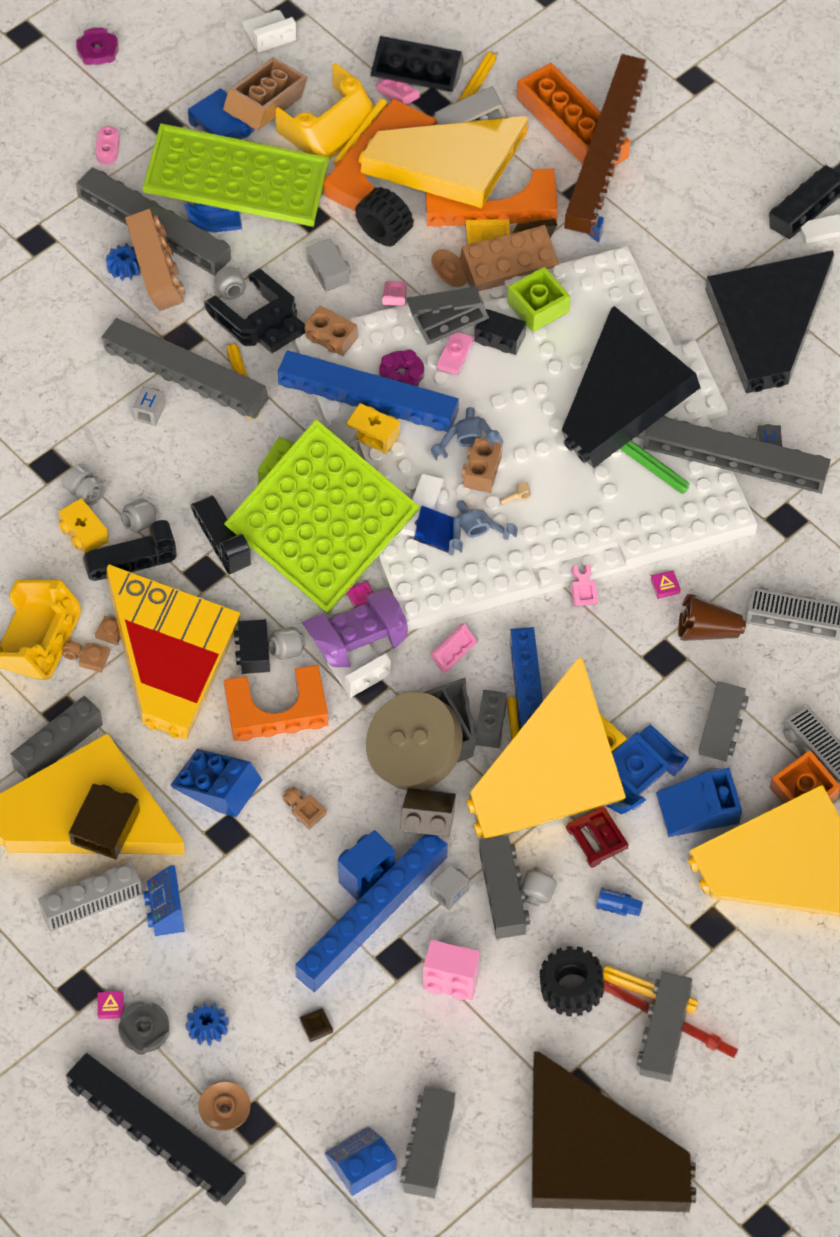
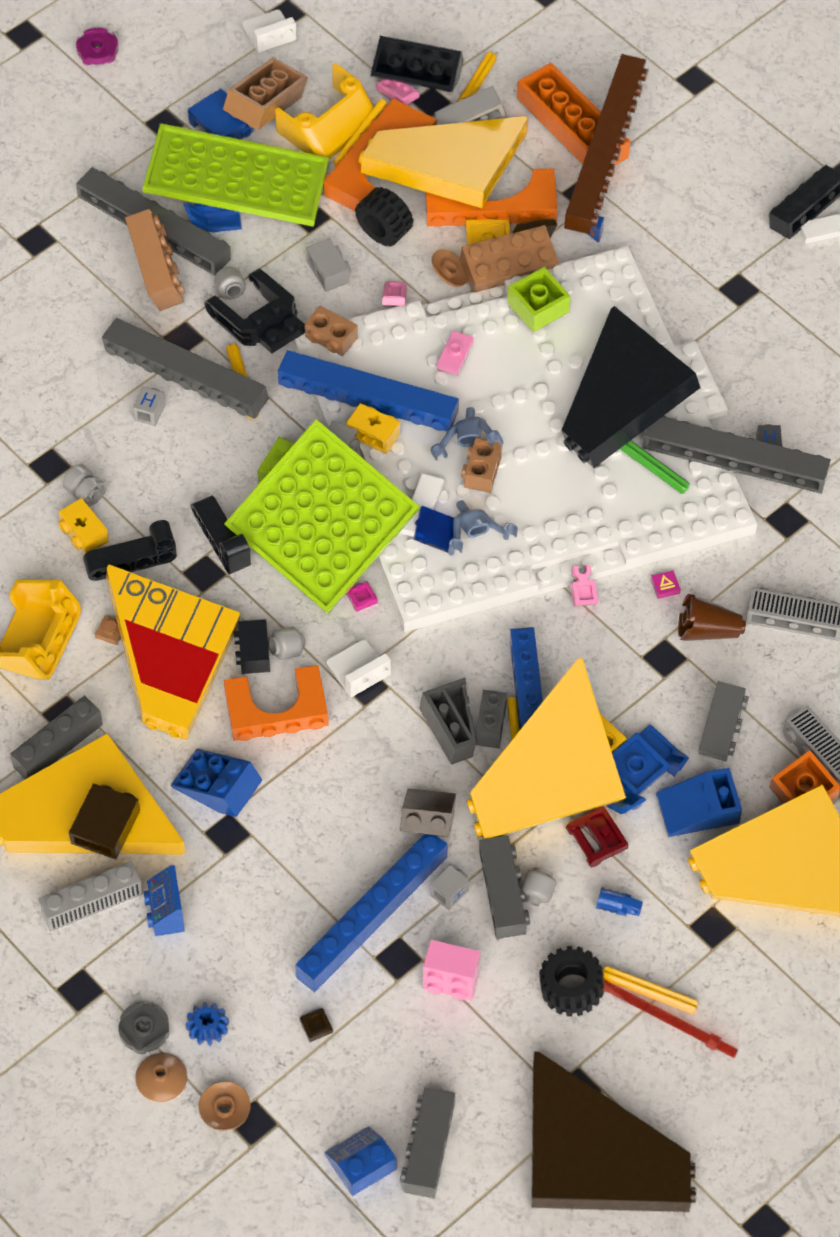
medium nougat plate [62,640,110,673] -> none
black brick [66,1053,246,1206] -> none
bright pink plate [96,126,120,165] -> none
dark pink tile [98,991,124,1019] -> none
blue gear [106,243,141,281] -> none
light grey head [121,499,157,532] -> none
medium nougat plate [282,787,327,830] -> none
medium lavender piece [302,587,408,667] -> none
blue brick [337,830,395,901] -> none
dark tan brick [366,692,463,790] -> none
magenta plate [379,350,424,387] -> none
dark grey wedge [406,286,489,345] -> none
bright pink plate [430,623,477,672] -> none
black brick [474,309,526,355] -> none
tan hand [499,482,530,505] -> none
dark grey brick [636,972,693,1082] -> none
black slope [705,250,834,393] -> none
none -> medium nougat dish [136,1053,187,1102]

